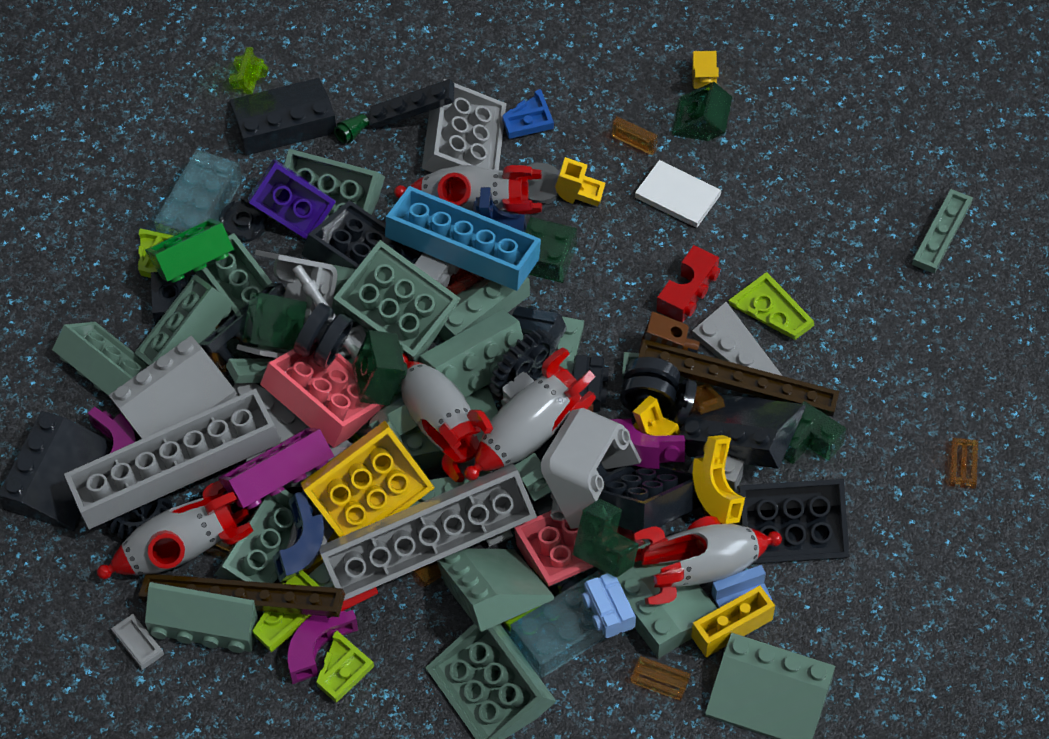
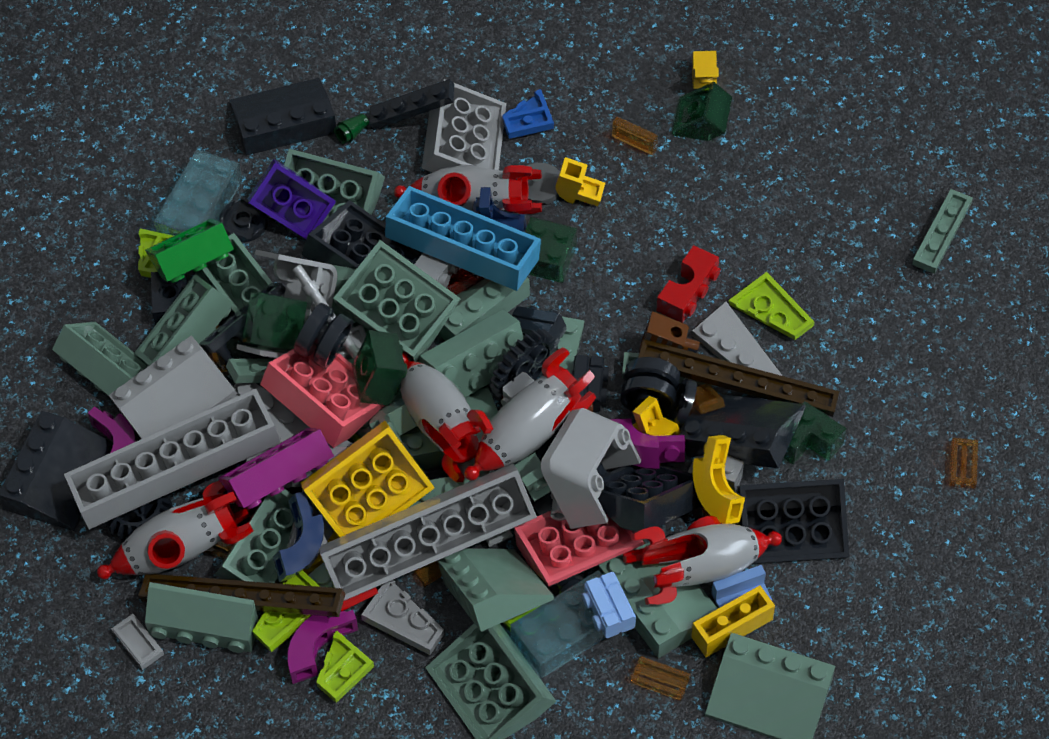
clear neon green hips [229,47,269,94] -> none
clear green brick [572,499,639,578] -> none
white tile [635,160,721,228] -> none
none -> light grey wing [361,580,444,655]

